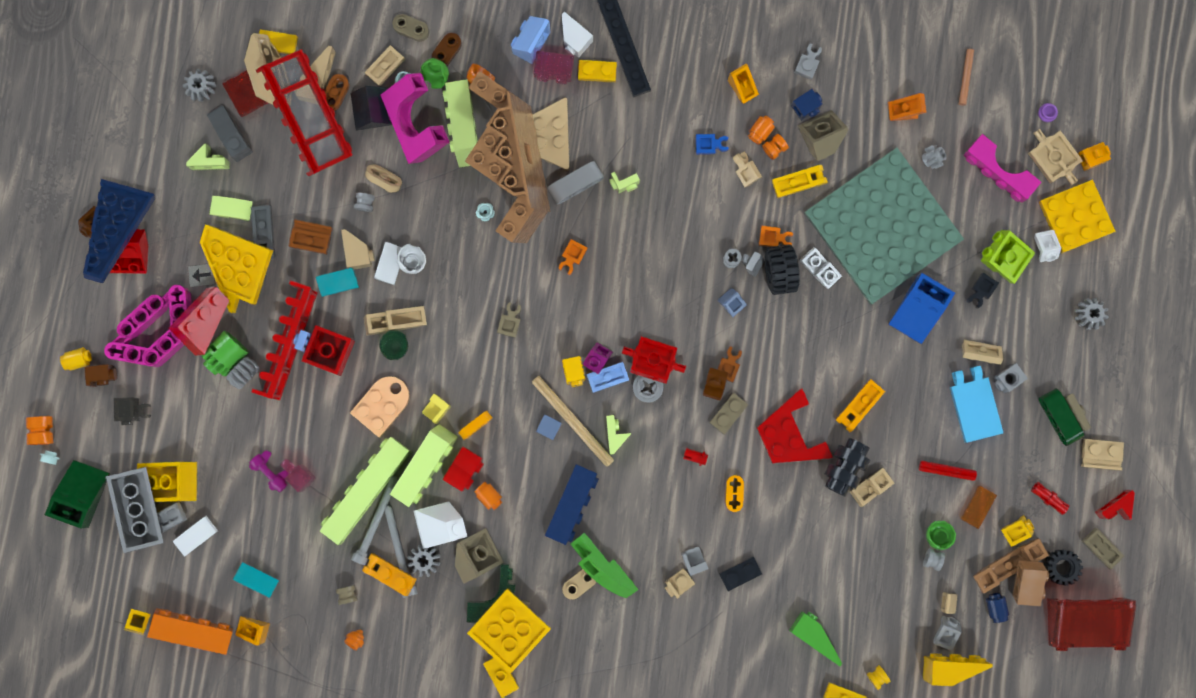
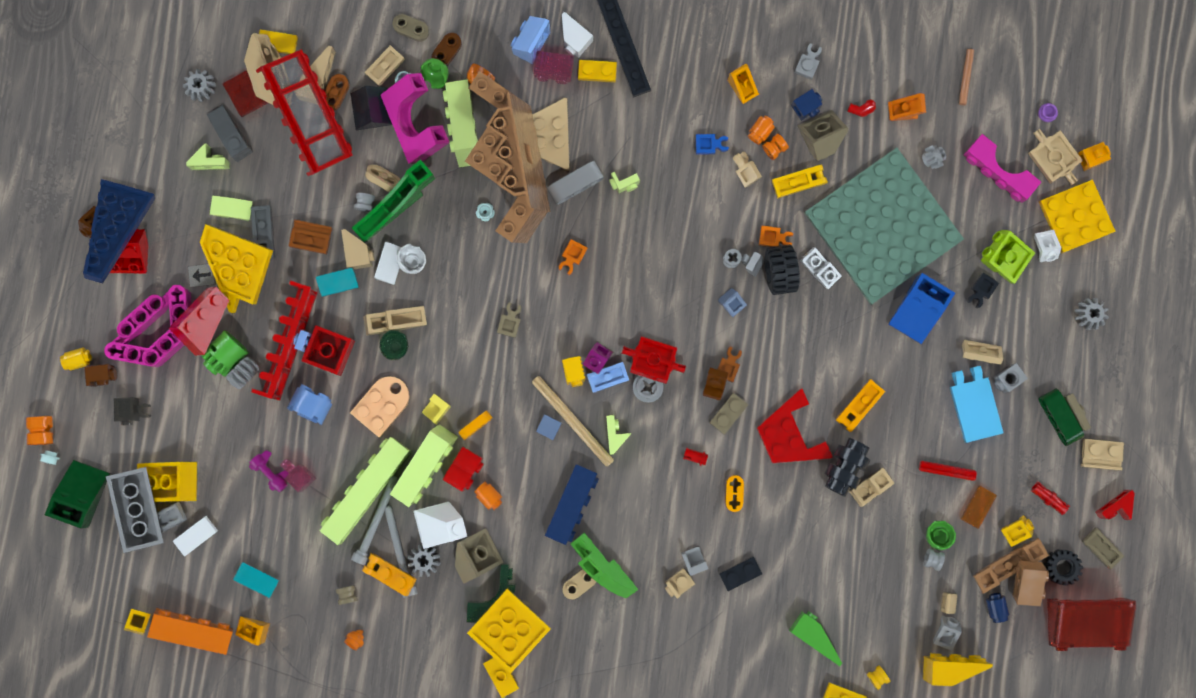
none -> medium blue brick [287,384,332,425]
none -> green arch [352,159,435,243]
none -> red arm [847,99,876,117]

